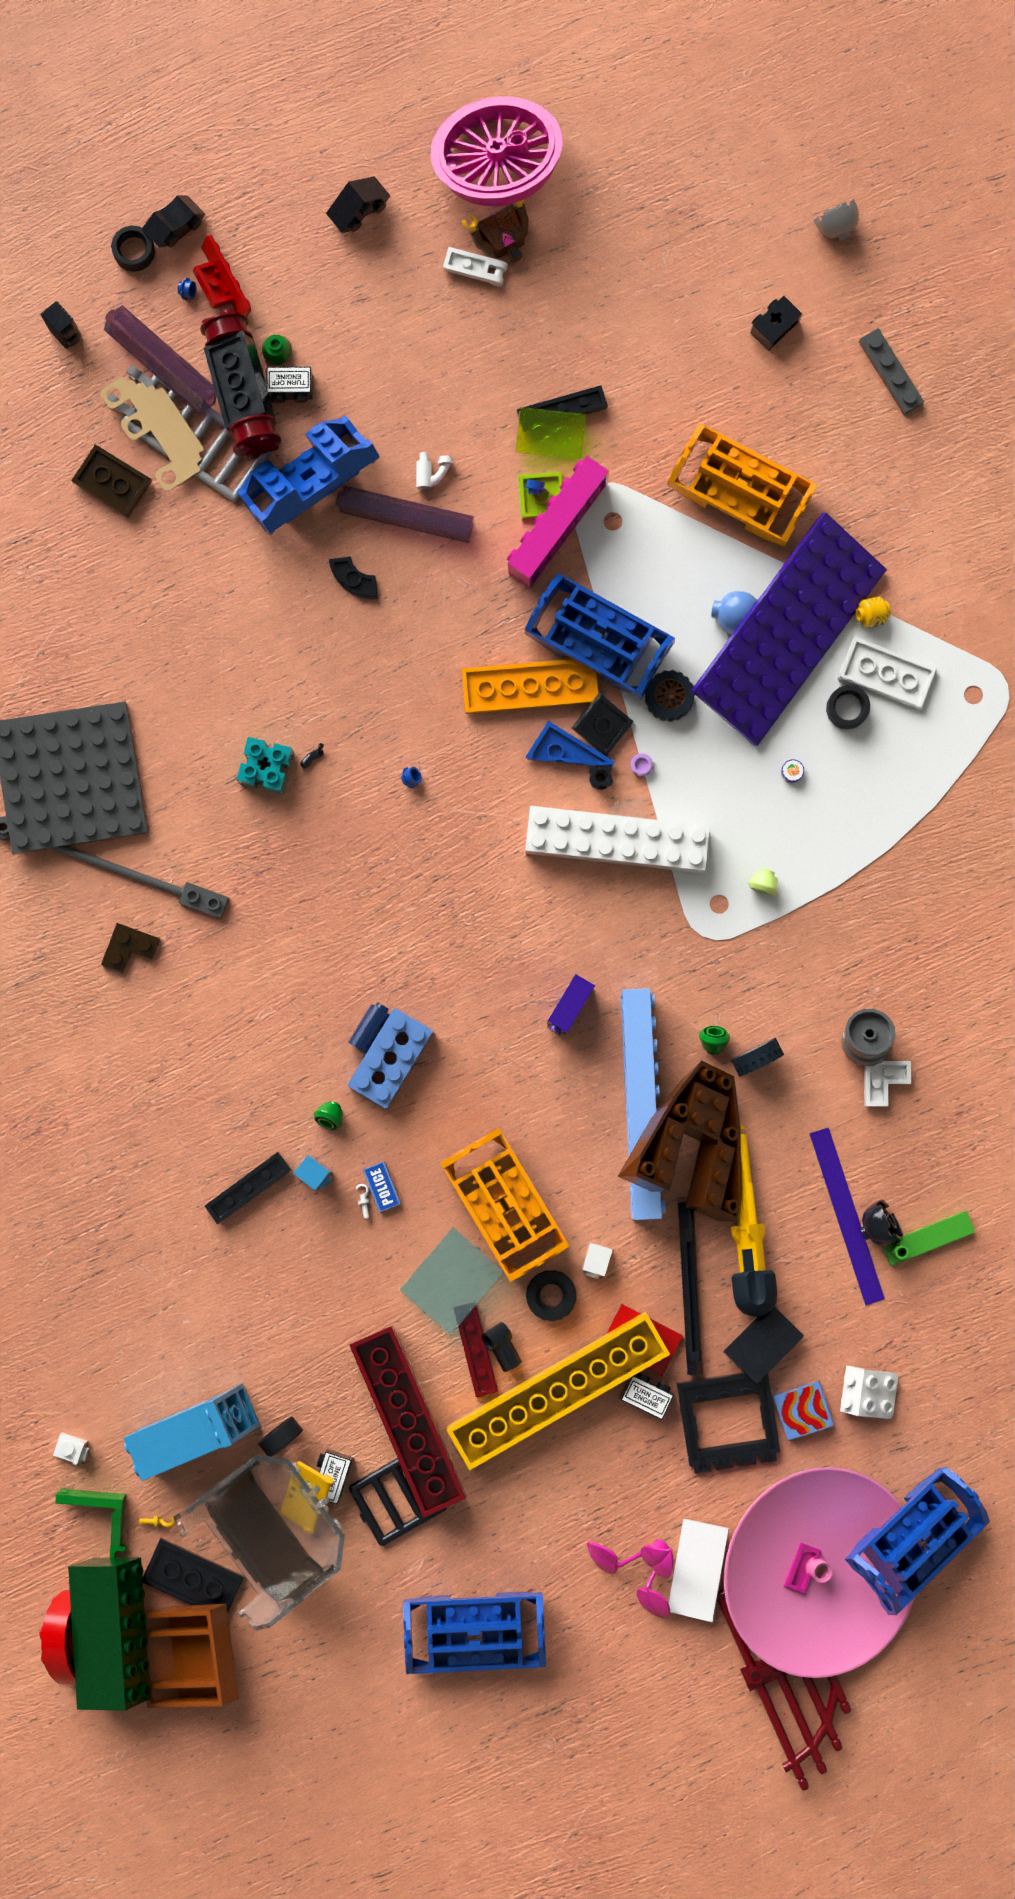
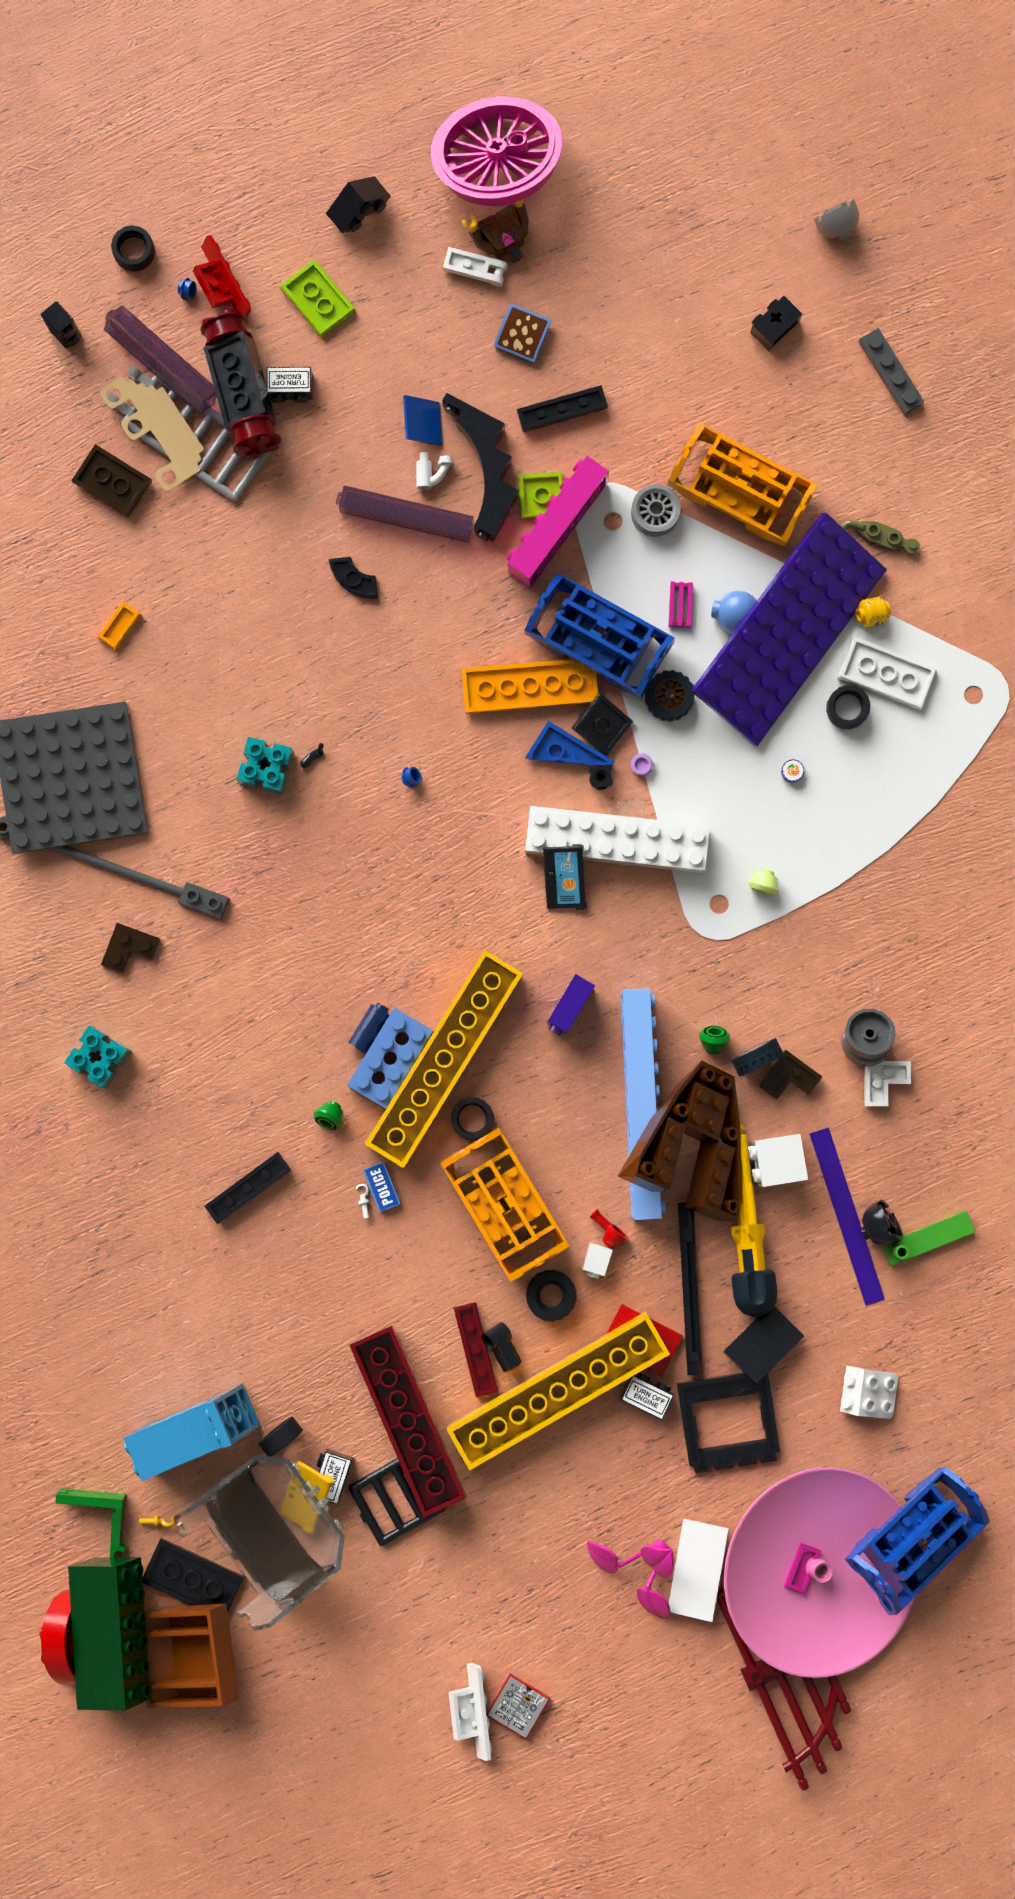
white bracket [53,1432,89,1466] -> none
black brick [142,195,205,248] -> none
blue piece [237,415,380,535] -> none
green cone [262,335,292,364] -> none
dark azure brick [293,1155,333,1190] -> none
clear light blue piece [400,1227,504,1335] -> none
blue piece [403,1592,546,1674] -> none
clear neon green tile [515,407,586,459] -> none
blue plate [524,479,546,495] -> none
slope [773,1381,835,1440] -> none
none -> teal brick [64,1025,131,1089]
none -> light orange tile [97,601,142,651]
none -> lime tile [280,260,356,338]
none -> yellow brick [365,950,523,1168]
none -> blue piece [403,395,442,446]
none -> black arch [442,393,519,542]
none -> white bracket [449,1663,492,1761]
none -> black tyre [451,1097,494,1140]
none -> tile [486,1673,550,1739]
none -> slope [494,303,552,362]
none -> door [543,844,587,910]
none -> red bar [590,1209,628,1250]
none -> light grey wheel [631,484,681,537]
none -> dark pink tile [668,581,693,628]
none -> white brick [748,1134,808,1187]
none -> dark brown plate [759,1050,822,1100]
none -> olive piece [841,520,920,555]

